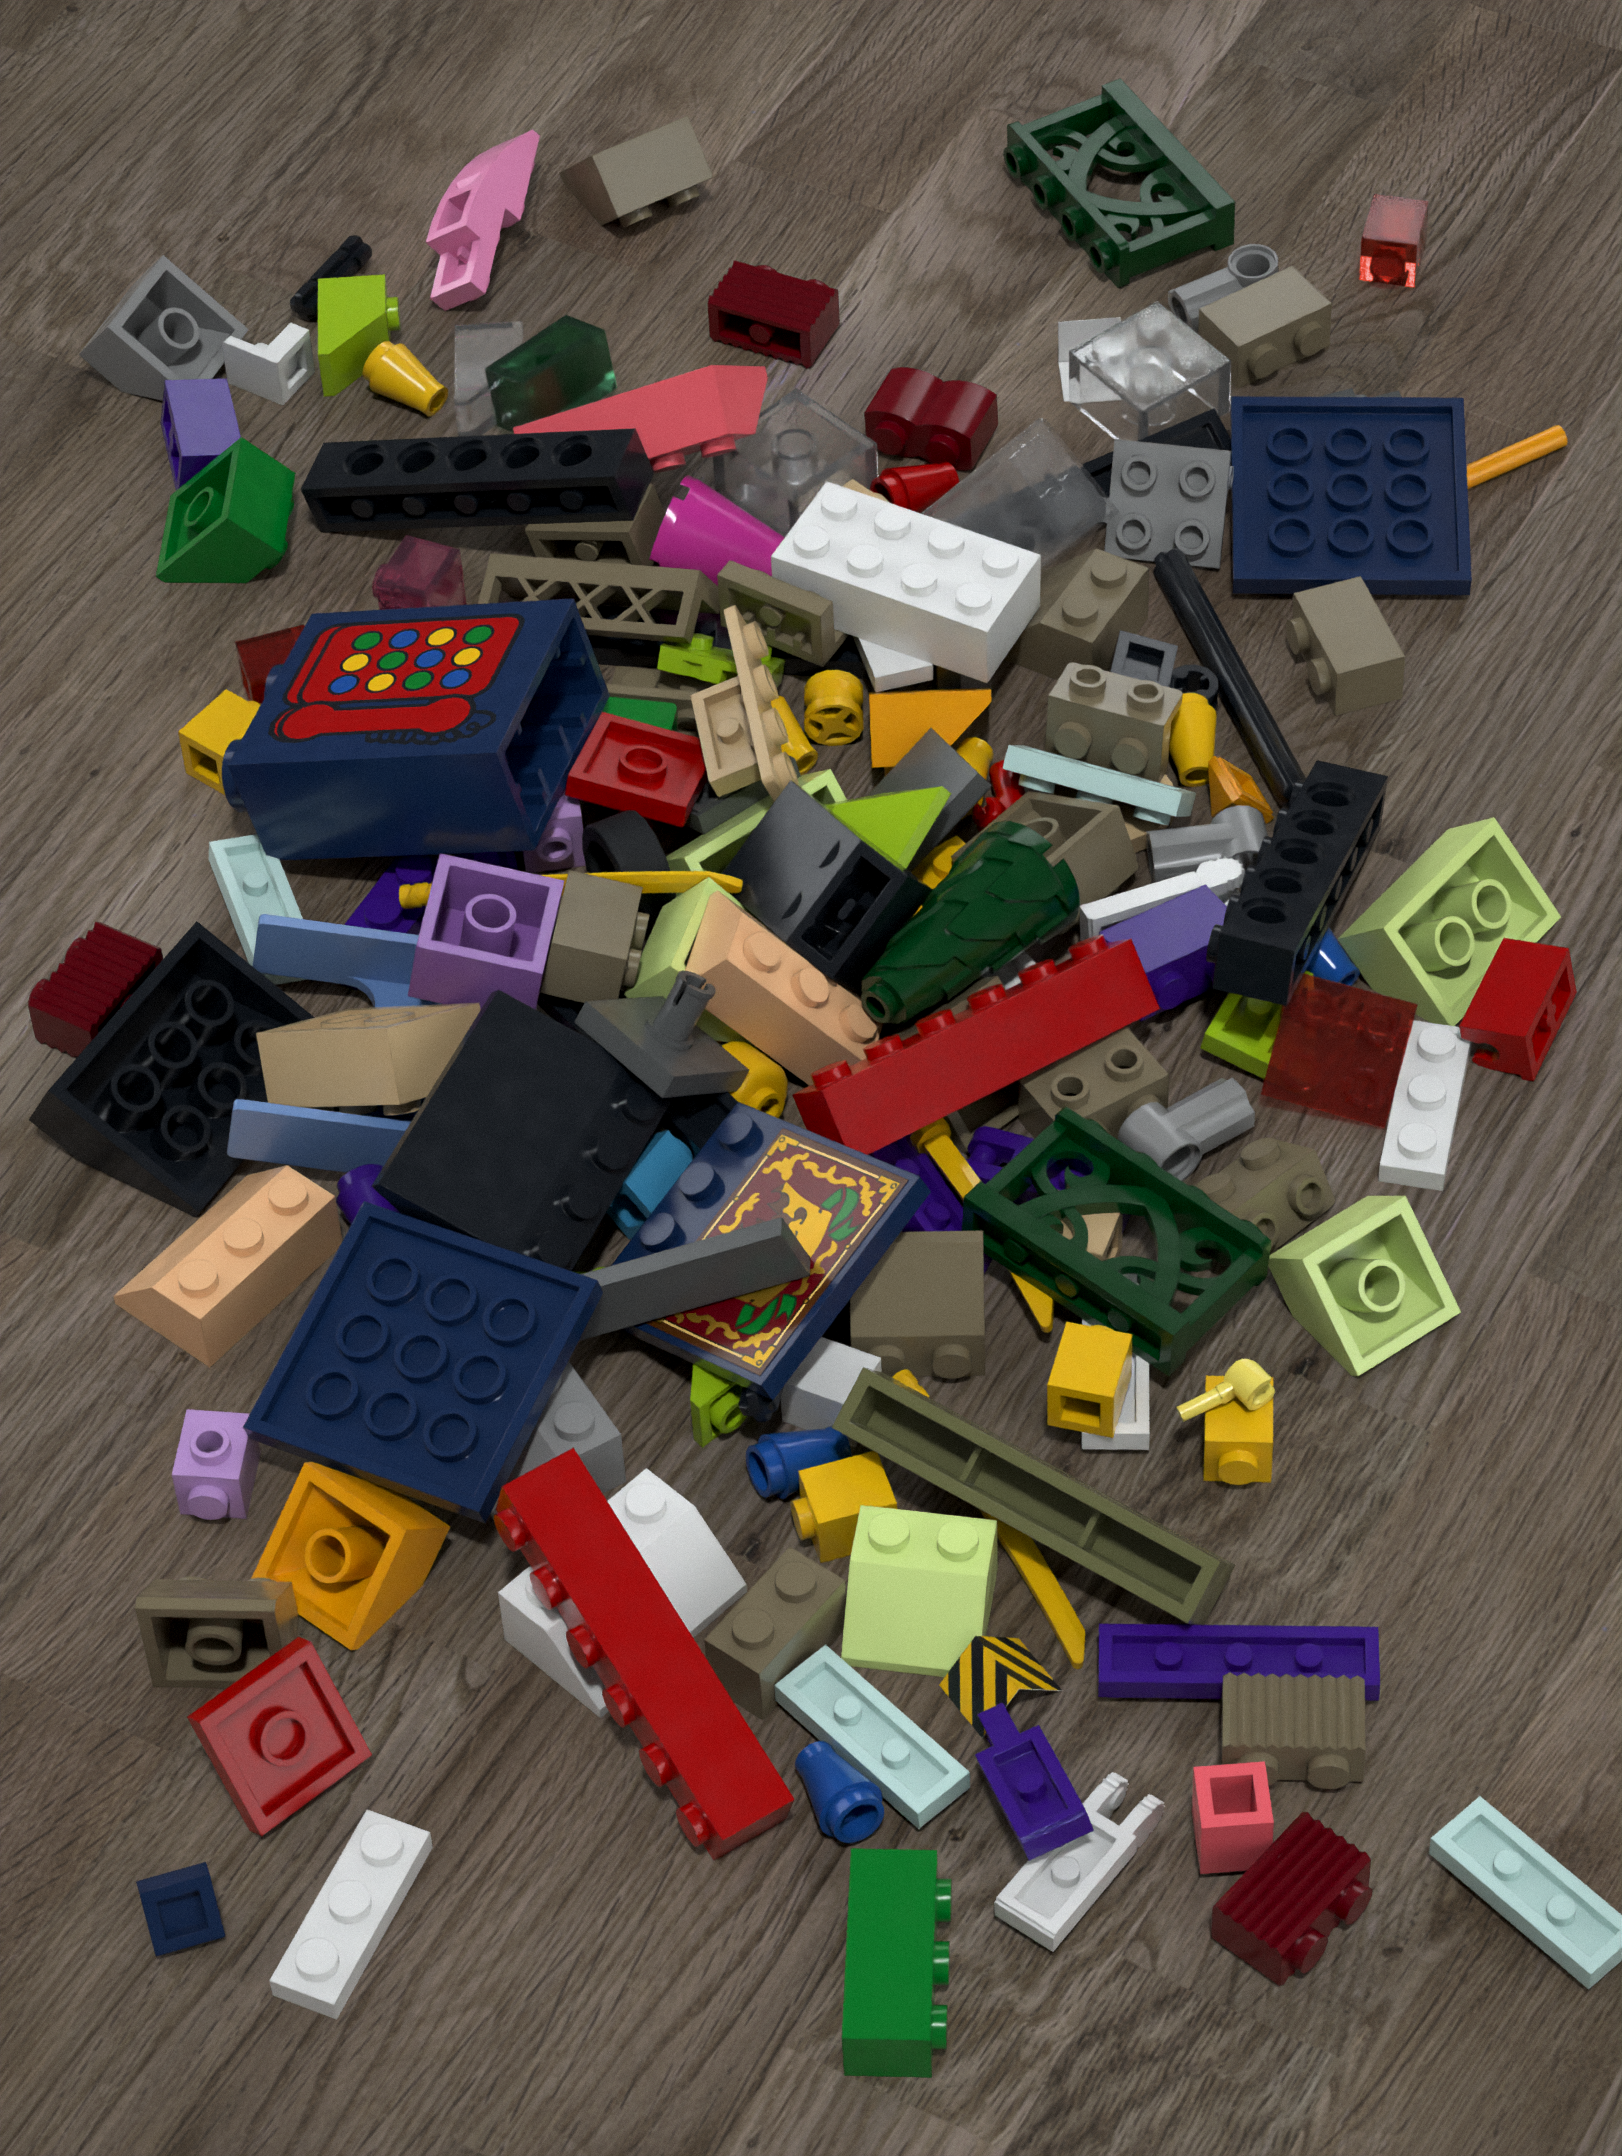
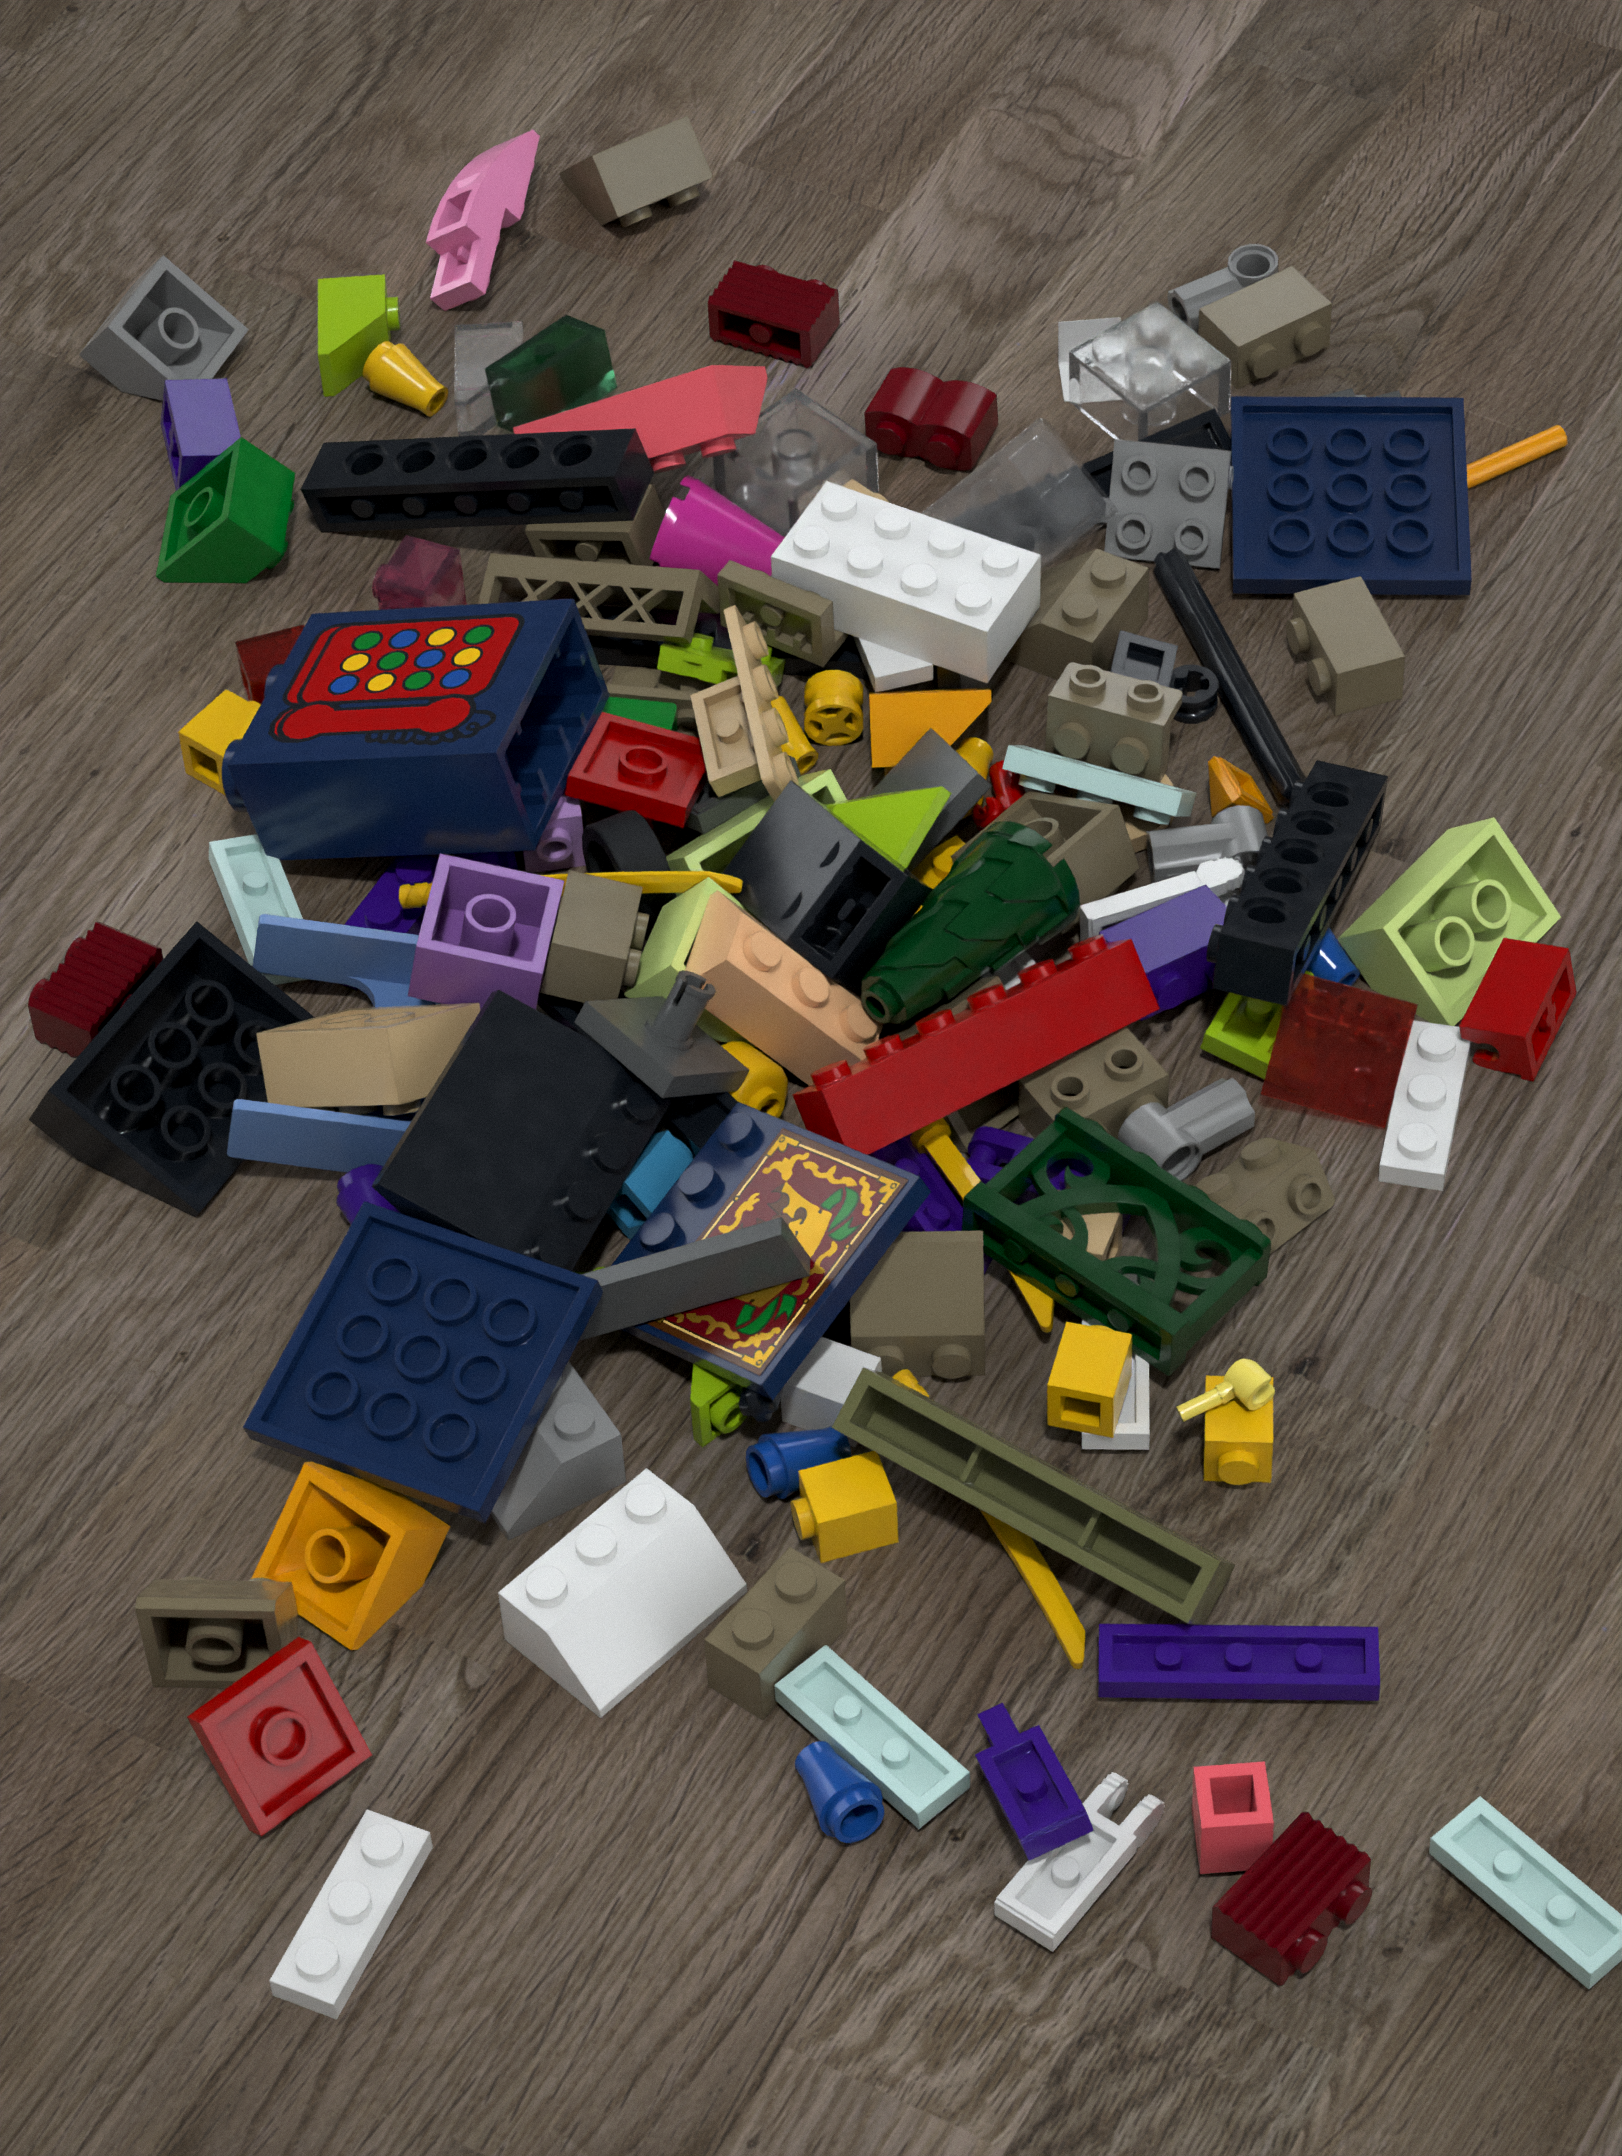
light nougat slope [114,1165,343,1368] -> none
dark blue tile [136,1862,226,1956] -> none
lavender brick [172,1409,261,1520] -> none
white panel [222,322,315,405] -> none
black axle [290,235,372,321] -> none
red brick [494,1447,795,1861] -> none
yellowish green slope [841,1505,998,1677] -> none
green brick [842,1848,952,2078] -> none
red cone [870,462,960,514] -> none
sticker [939,1636,1062,1738] -> none
dark green fence [1003,78,1235,288] -> none
yellow cone [1169,693,1217,787] -> none
dark tan brick [1221,1672,1366,1789] -> none
yellowish green slope [1268,1196,1461,1376] -> none
clear red brick [1359,194,1429,288] -> none

